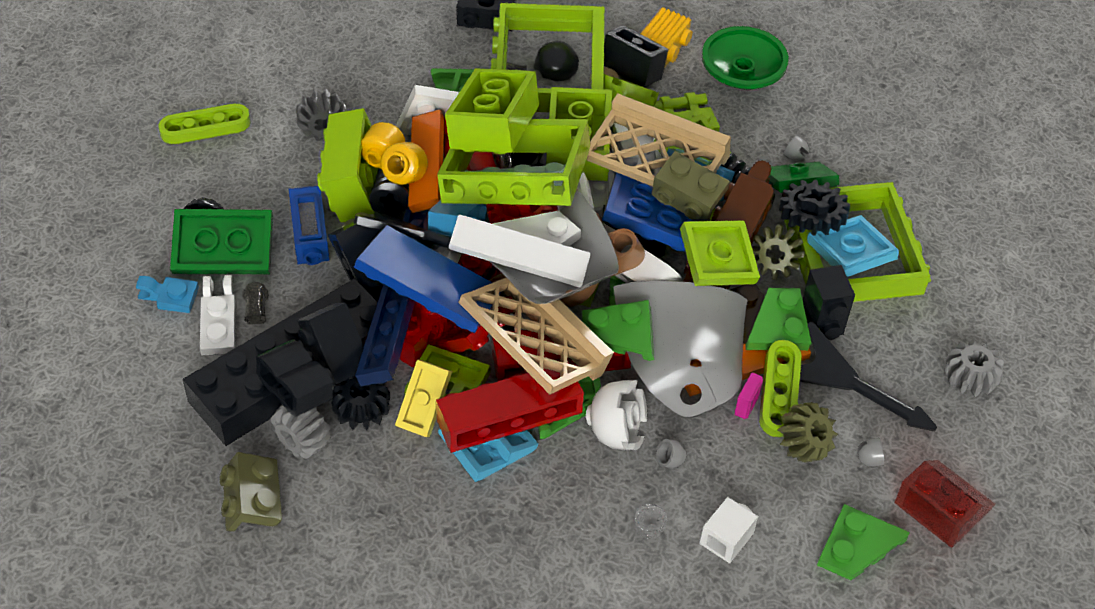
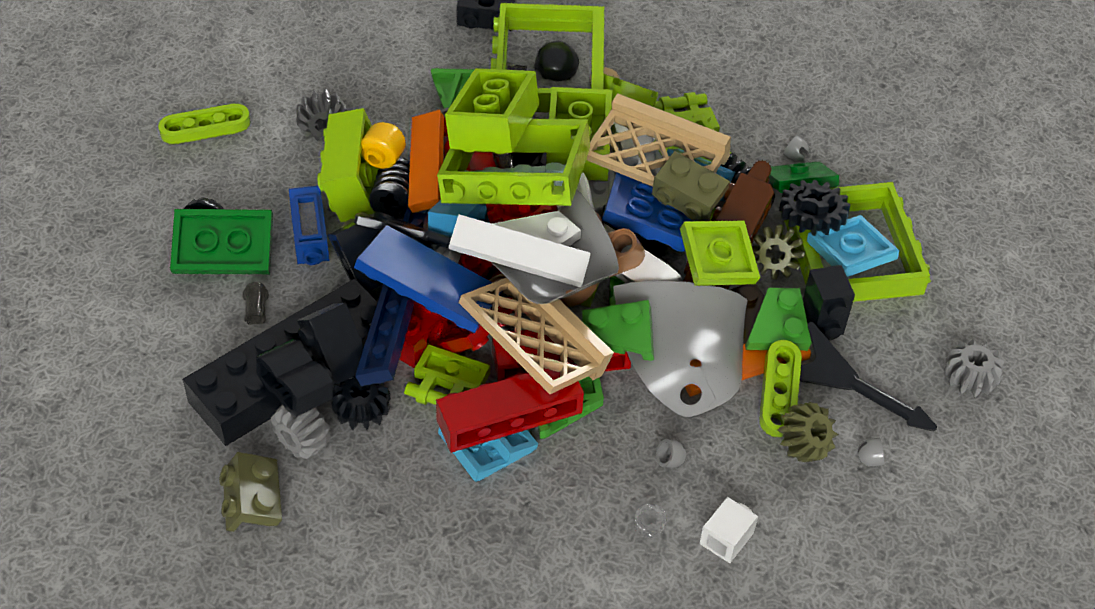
dark azure plate [136,276,199,313] -> none
white hinge [200,274,236,355] -> none
yellow head [381,142,428,185] -> none
light yellow plate [395,360,453,437] -> none
white wing [397,85,459,135] -> none
white cylinder [586,380,647,450] -> none
black brick [604,25,668,88] -> none
yellow brick [640,7,693,68] -> none
green dish [702,26,789,90] -> none
dark pink tile [734,372,763,419] -> none
bright green wing [817,504,910,581] -> none
clear red slope [895,460,995,548] -> none

